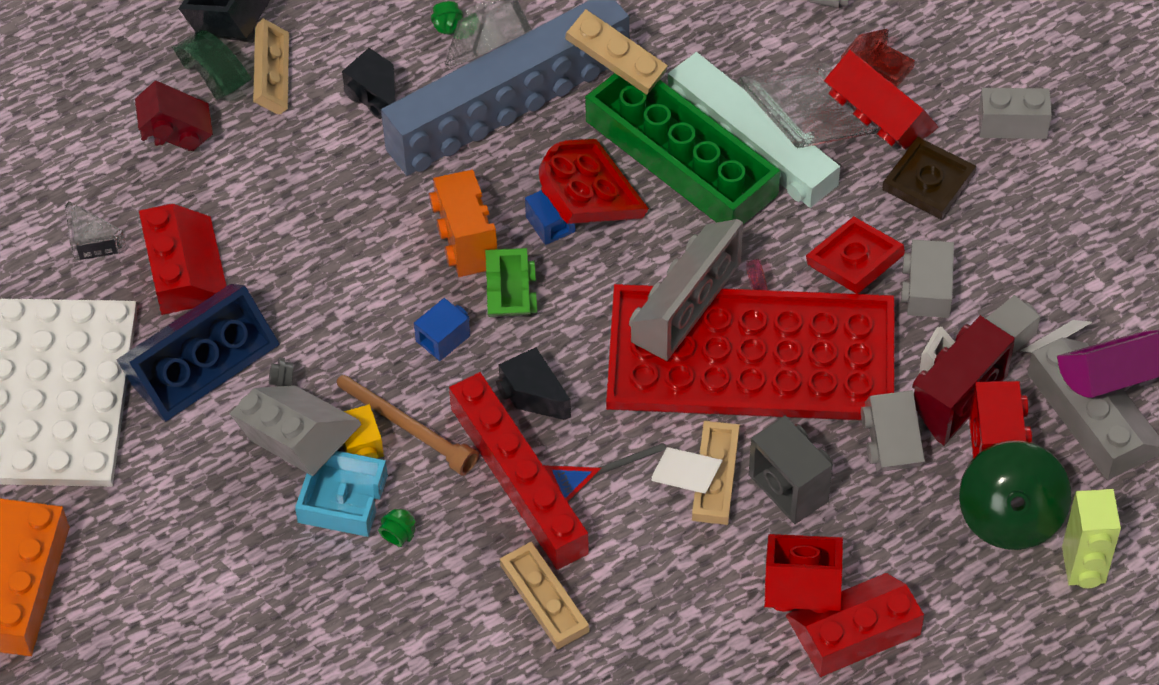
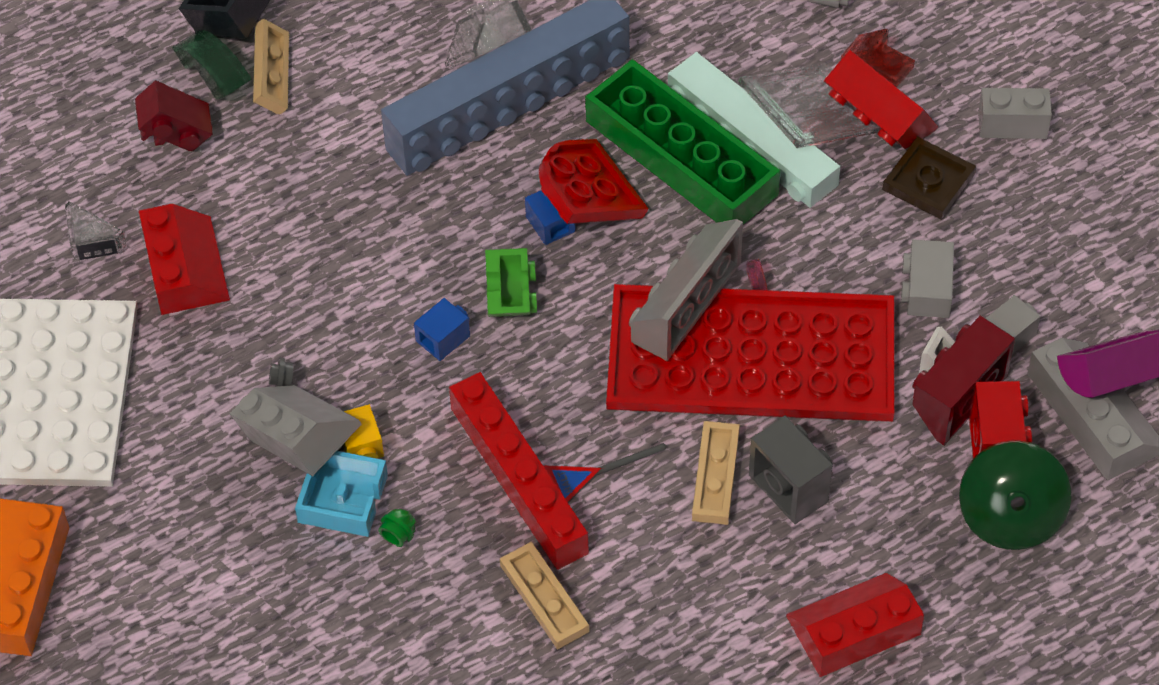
dark blue slope [116,284,280,422] -> none
medium nougat piece [337,375,479,476] -> none
black slope [342,48,396,119] -> none
orange wedge [429,169,497,277] -> none
green plate [431,1,463,35] -> none
black slope [496,347,571,420] -> none
tan plate [565,9,668,95] -> none
white sticker [651,447,723,494] -> none
red brick [764,534,843,613] -> none
red plate [806,216,905,294] -> none
light grey brick [861,390,925,472] -> none
white sticker [1021,320,1092,353] -> none
yellowish green brick [1062,489,1121,588] -> none

